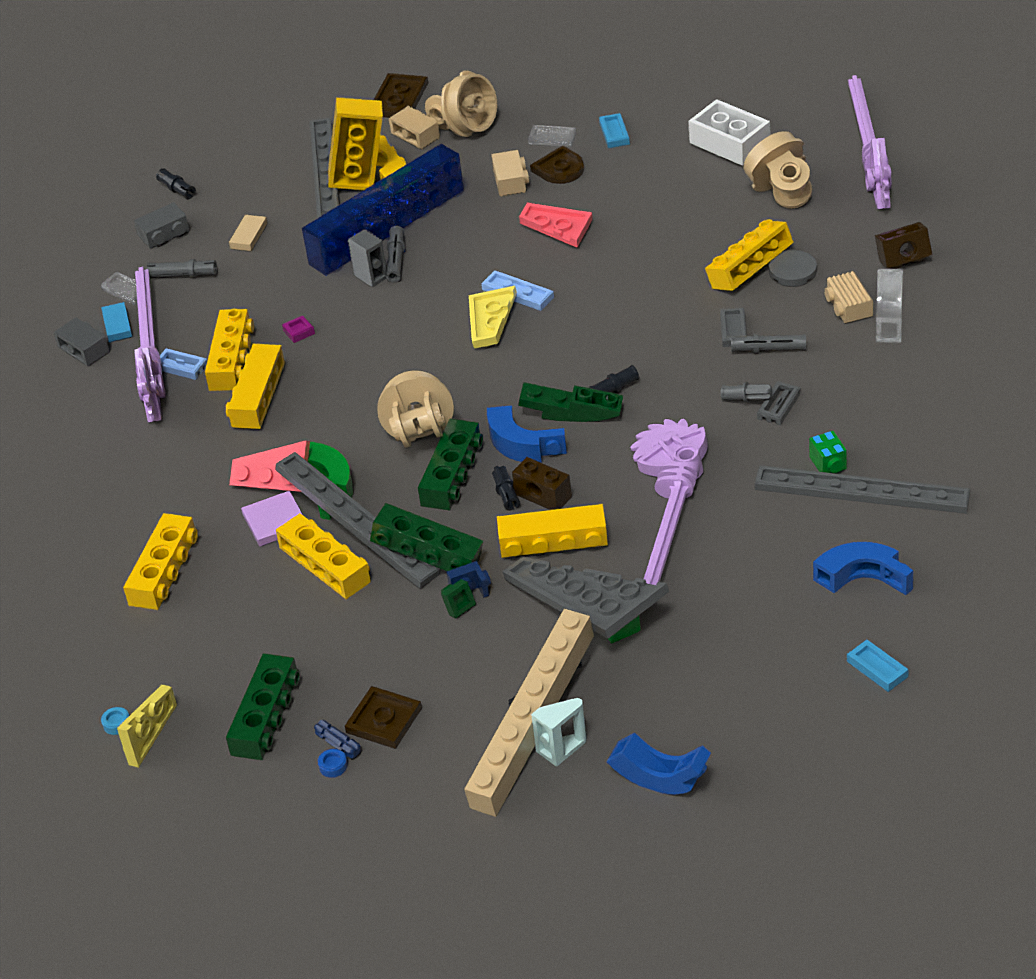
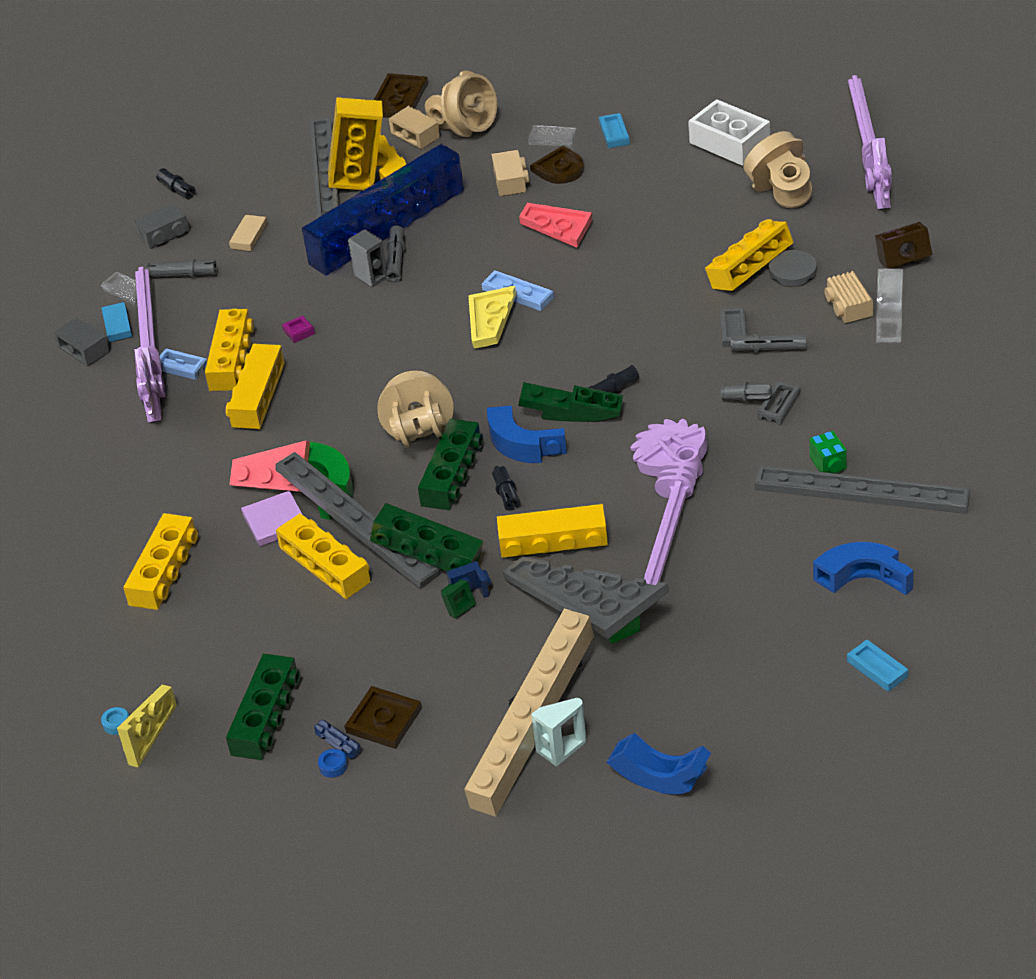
dark brown brick [512,457,572,510] -> none

